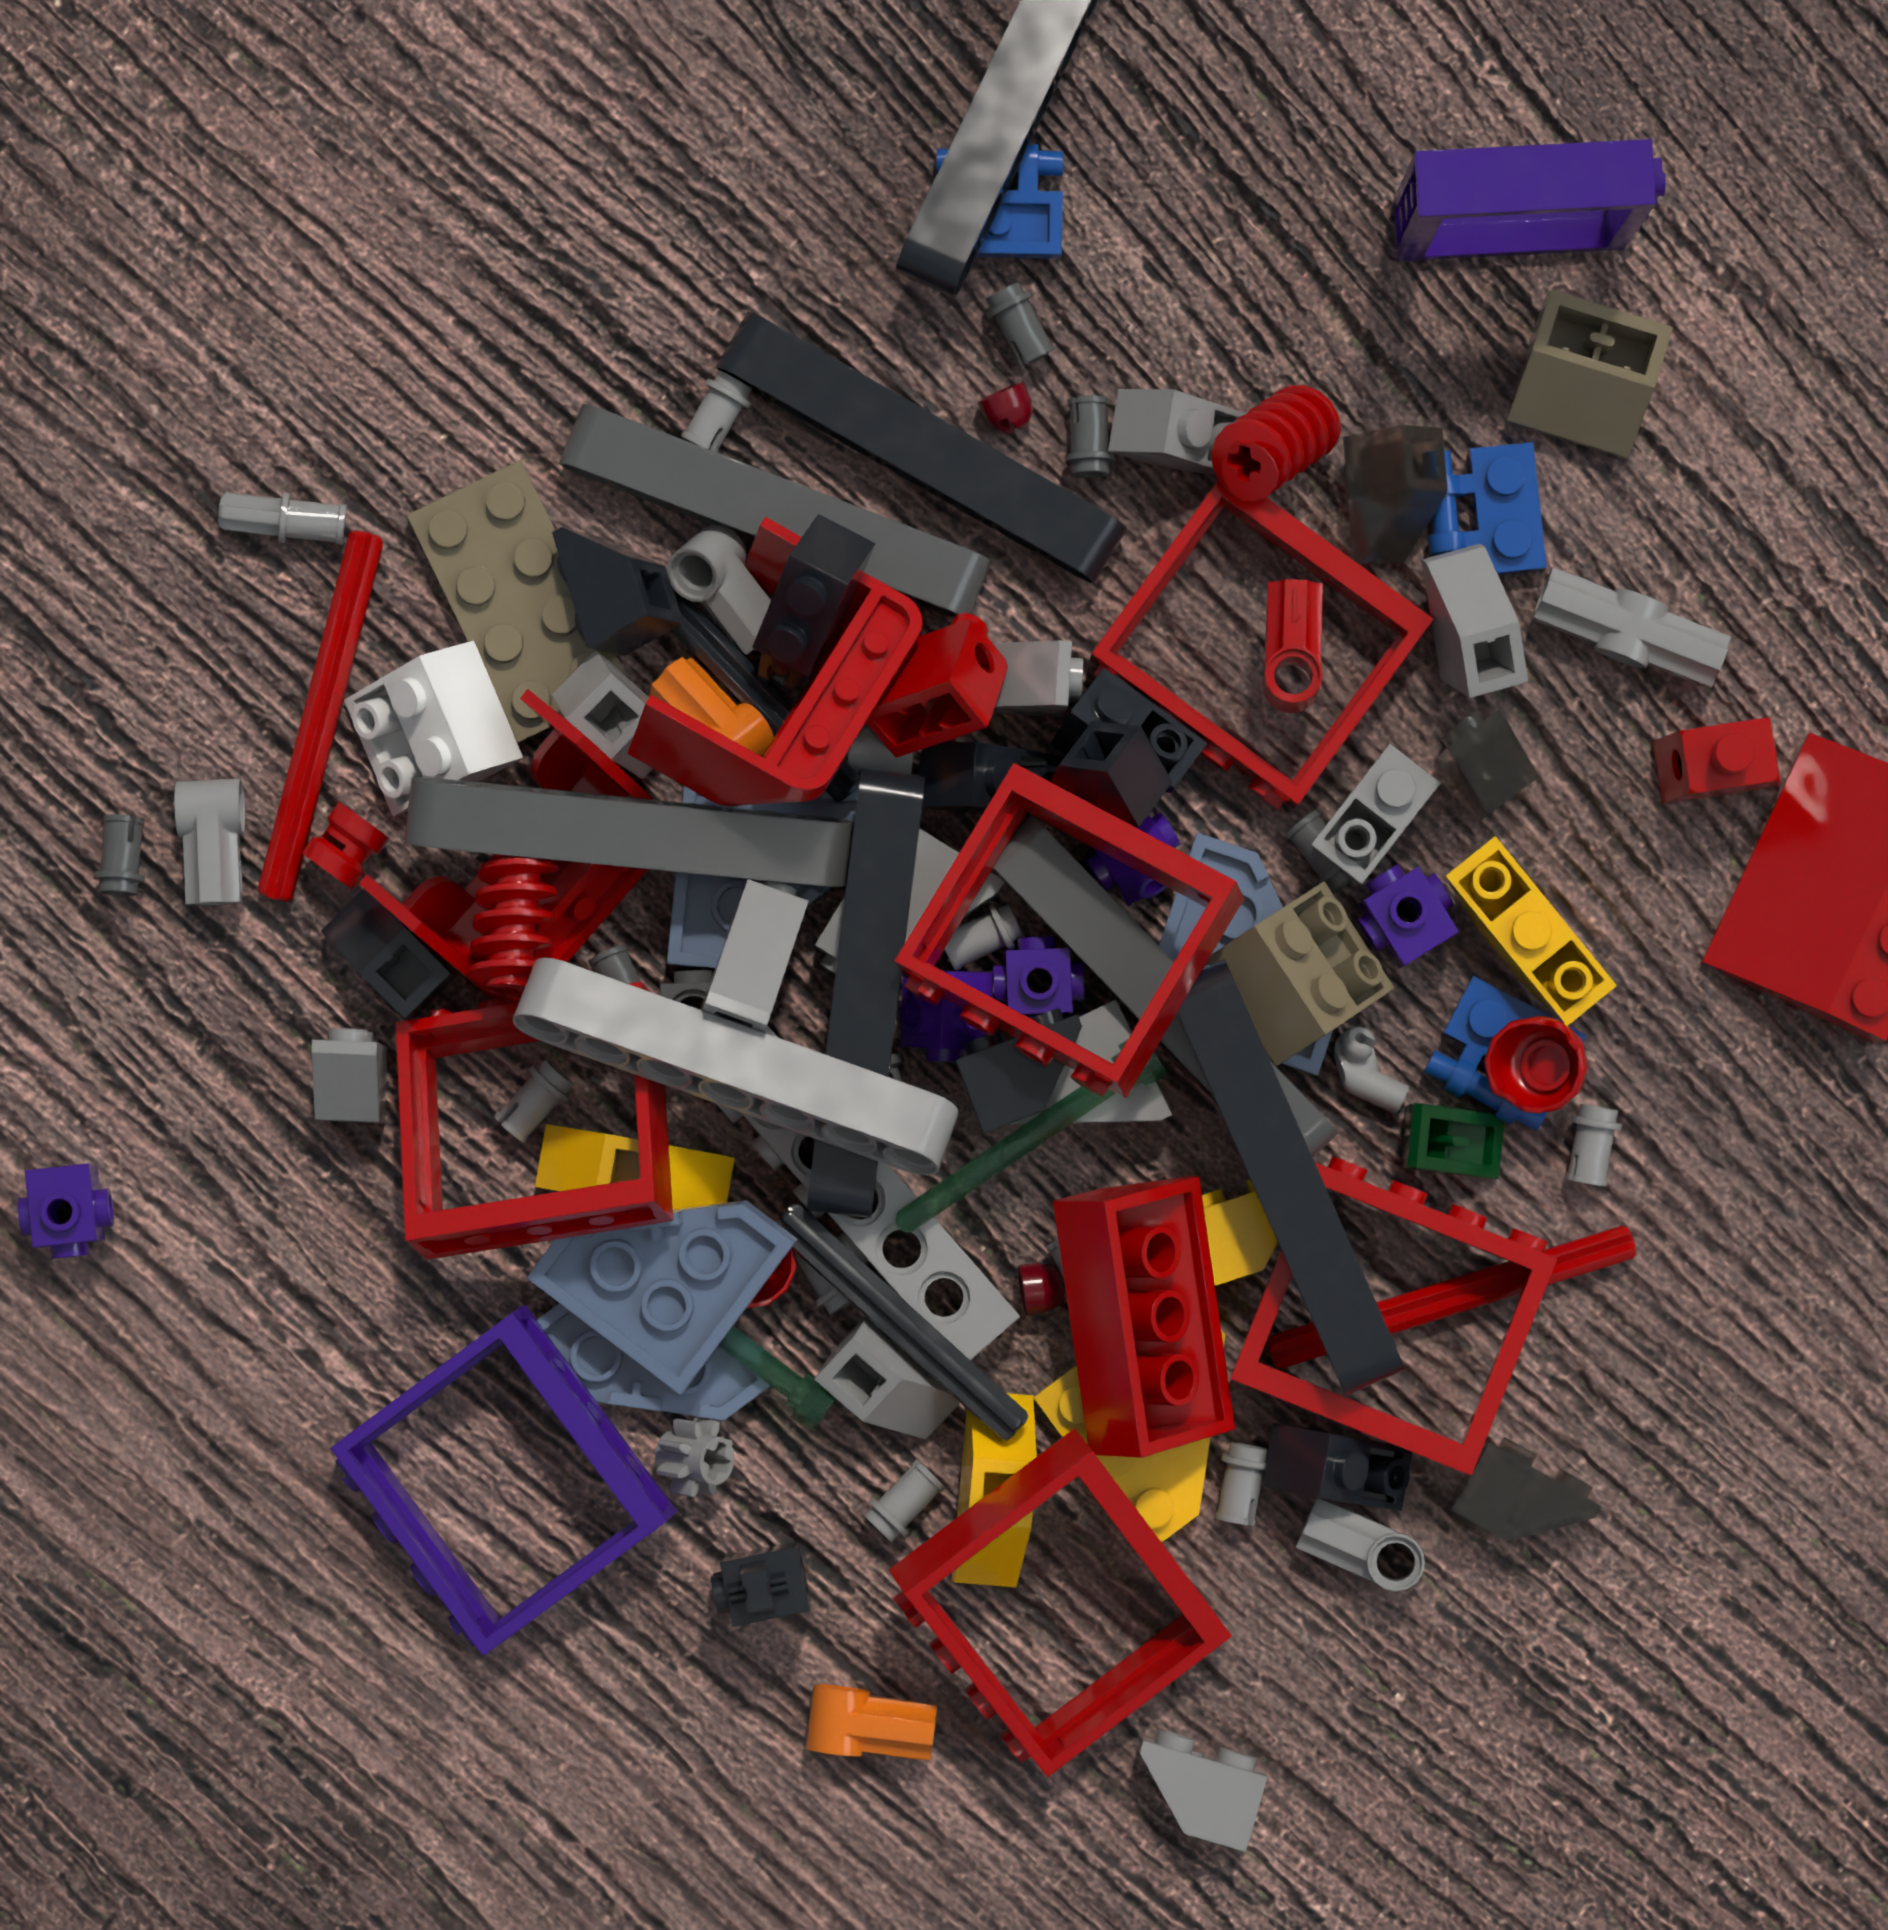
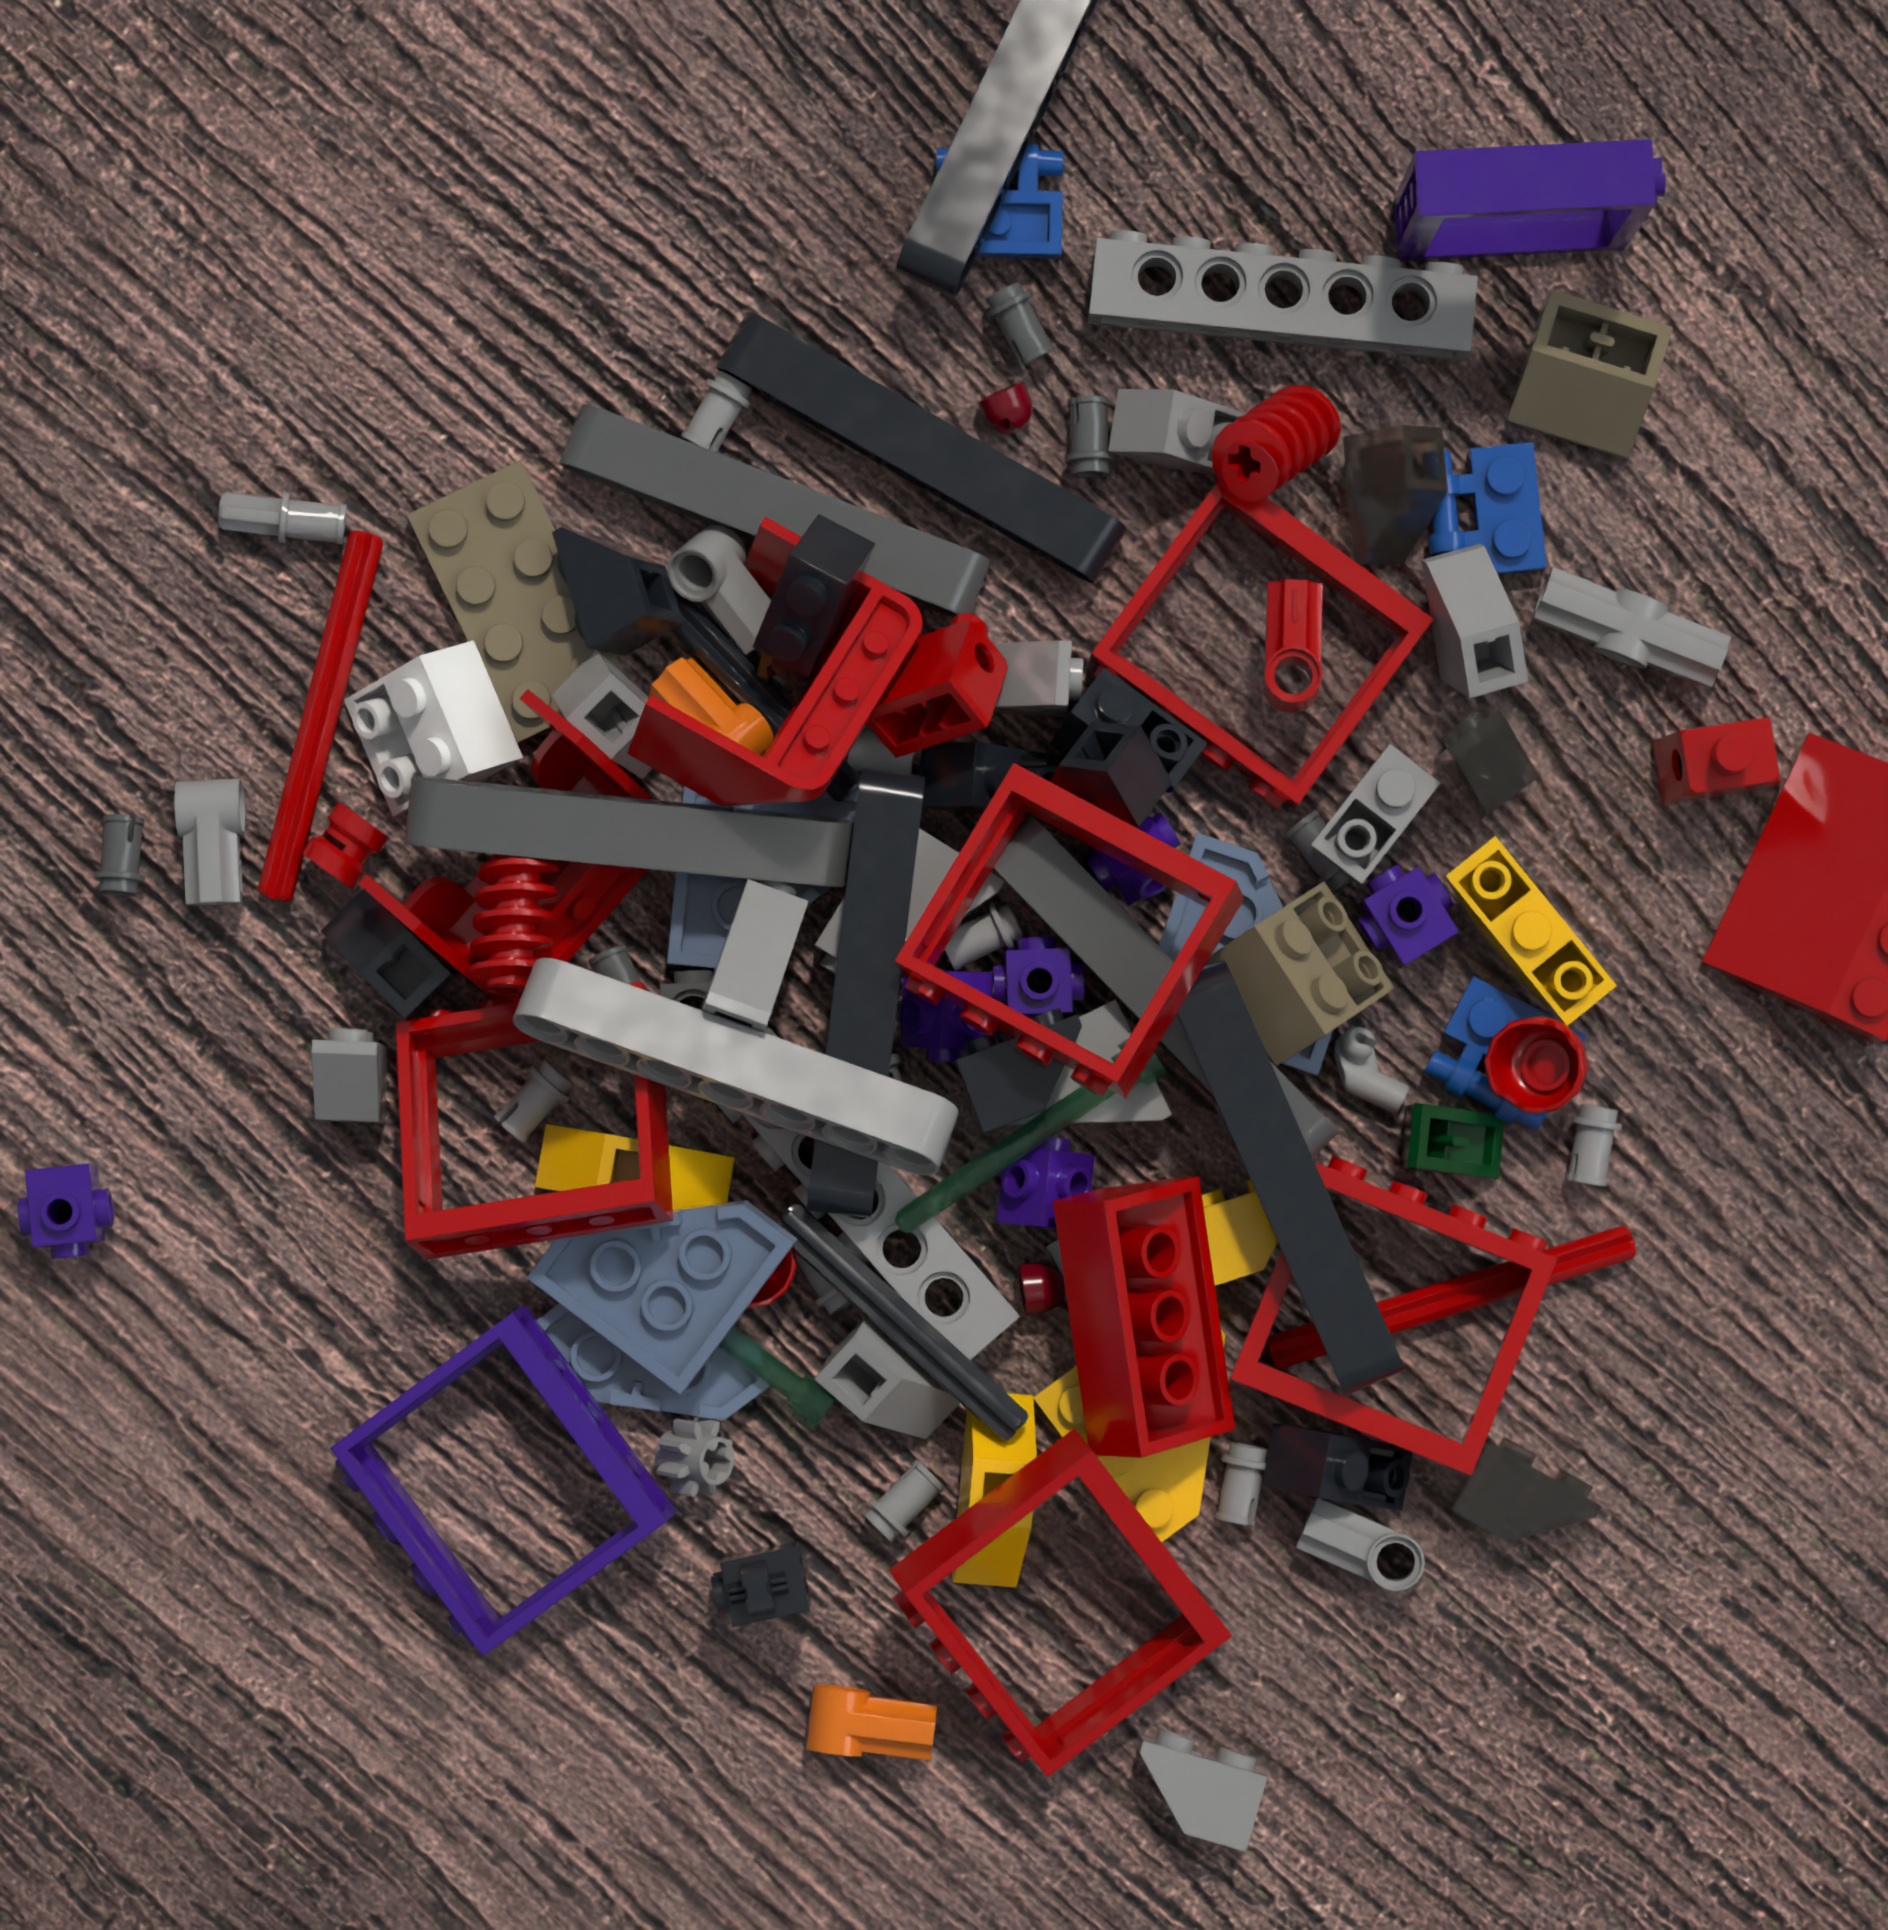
none -> dark purple brick [997,1135,1095,1229]
none -> light grey brick [1087,230,1478,361]

